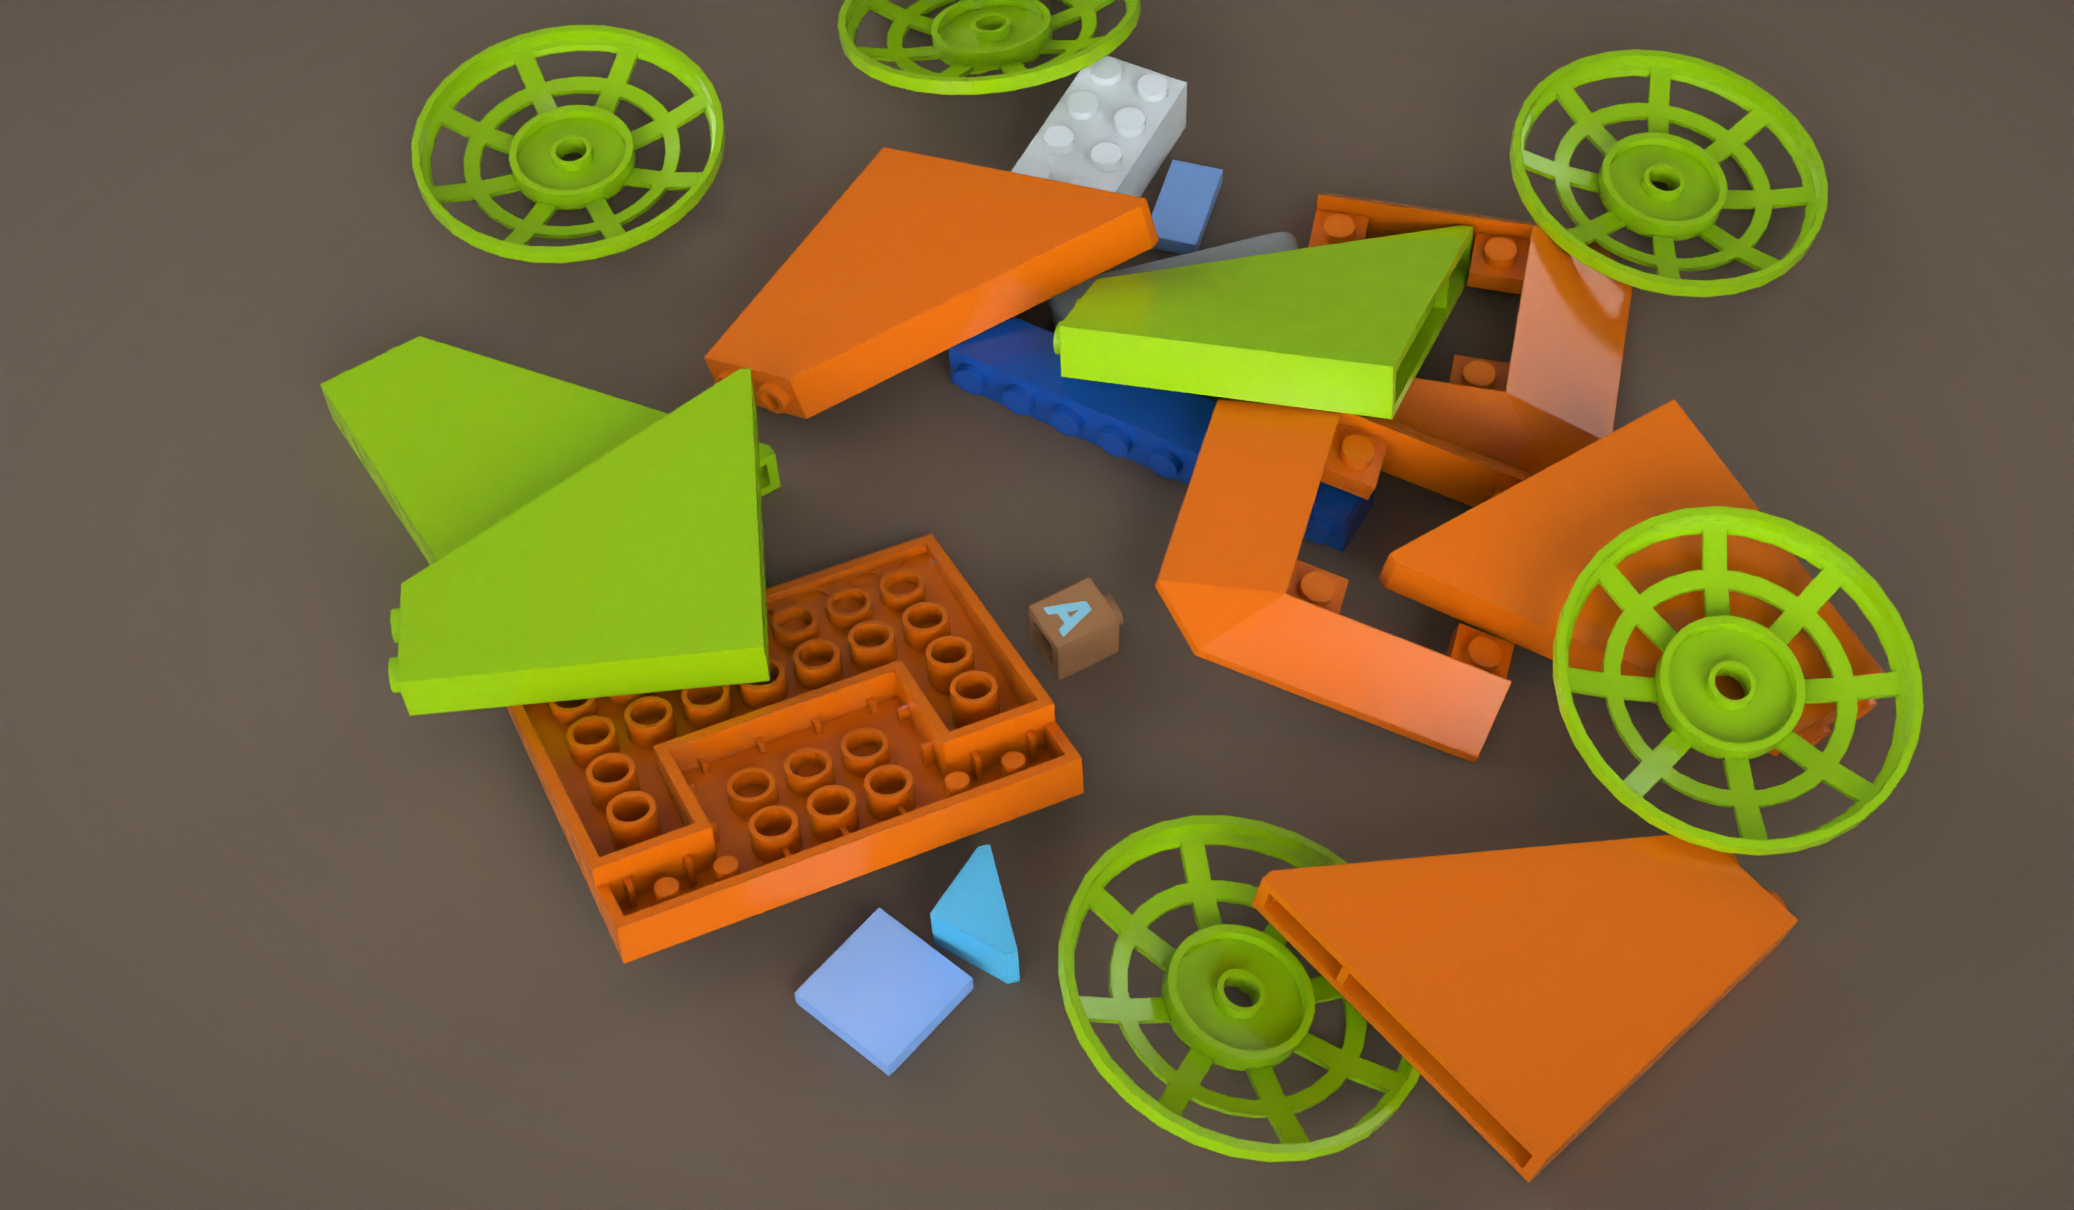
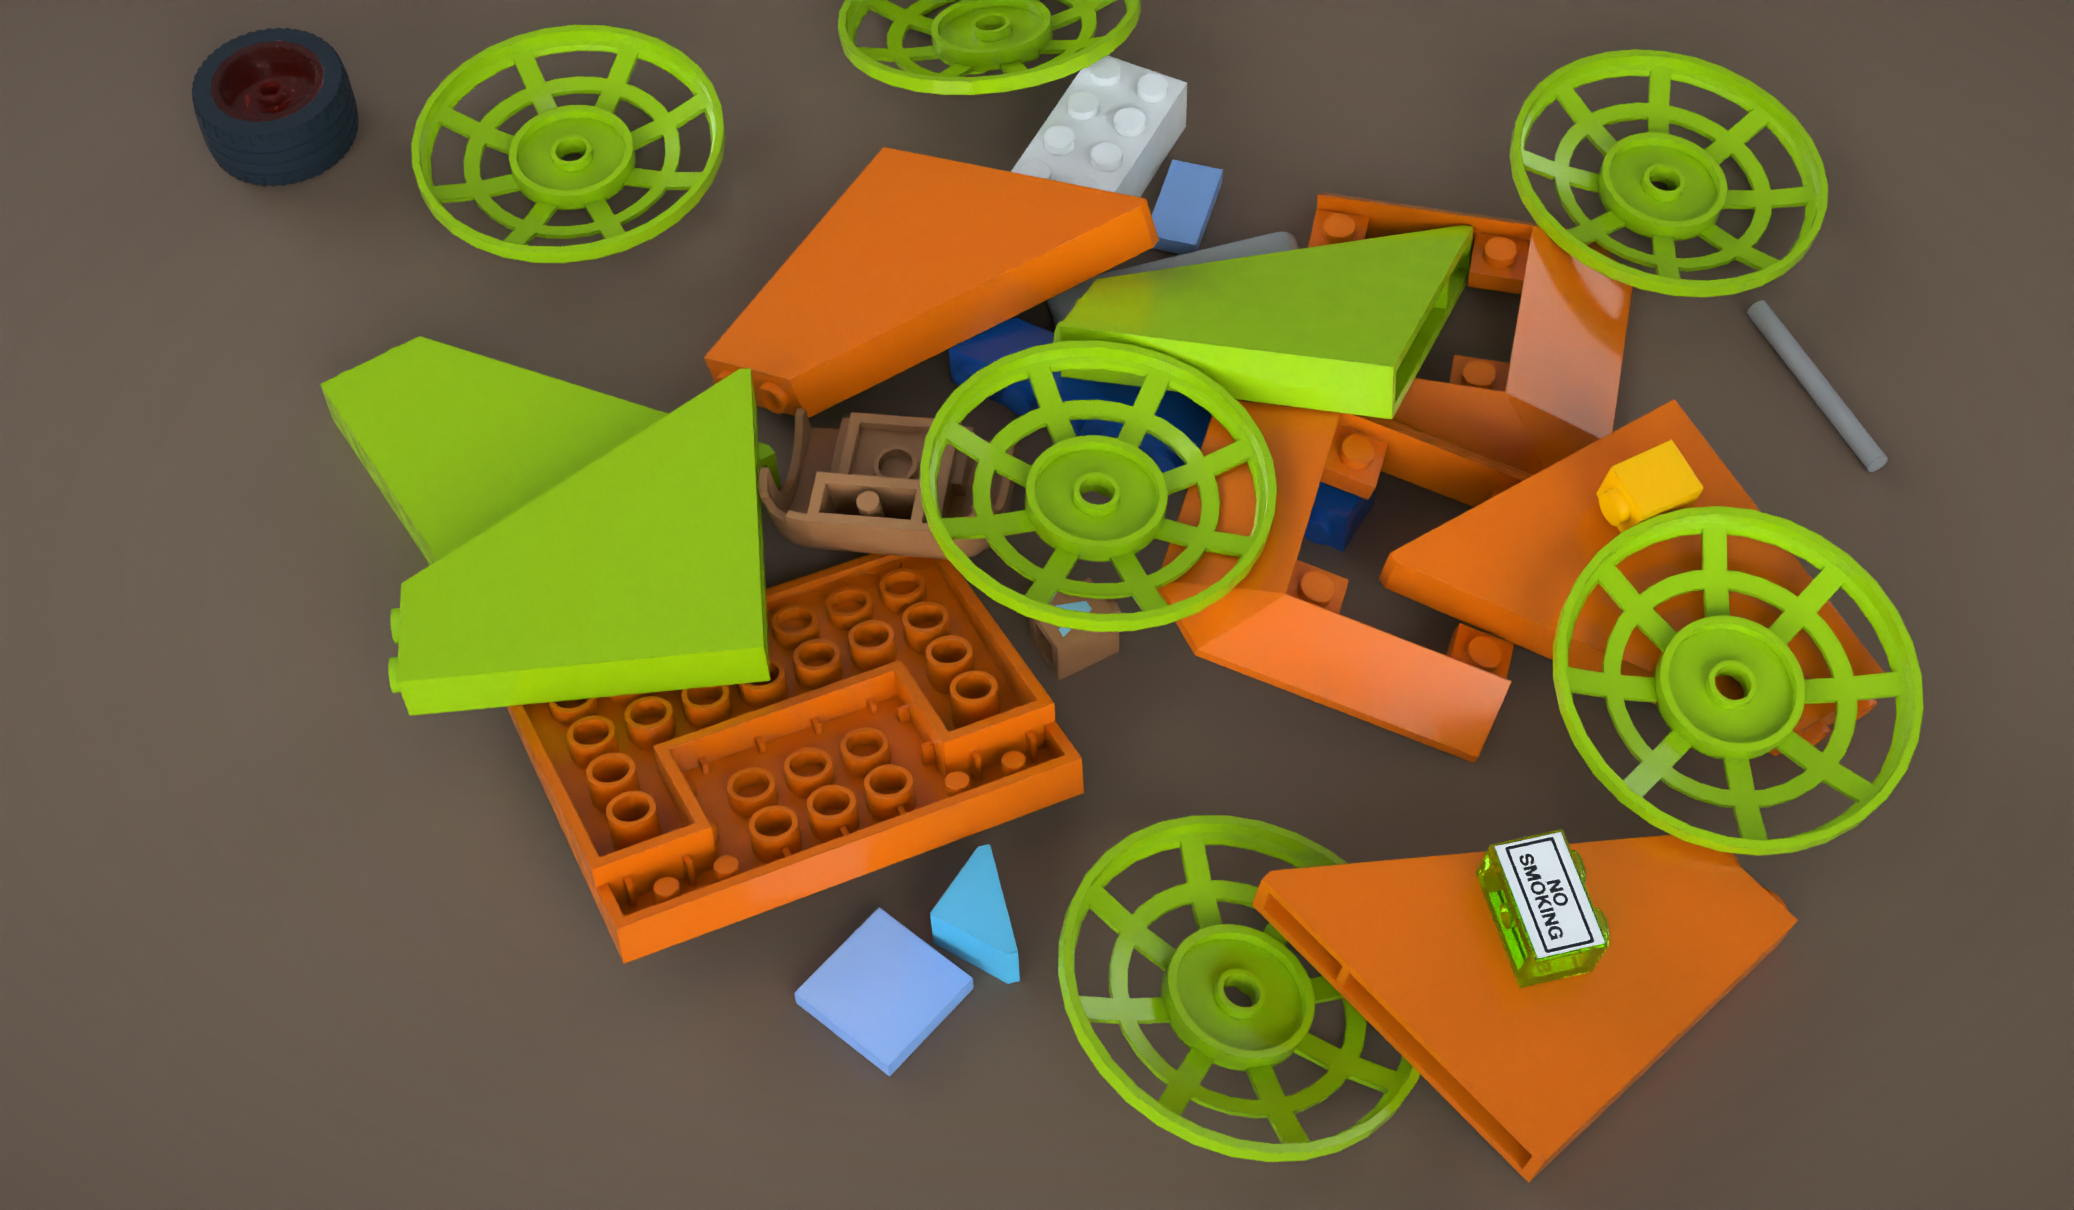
none -> black wheel [192,28,358,186]
none -> medium nougat piece [758,408,1022,560]
none -> lime dish [920,340,1277,632]
none -> brick [1476,829,1609,988]
none -> yellow brick [1596,439,1704,533]
none -> light grey bar [1747,300,1888,472]

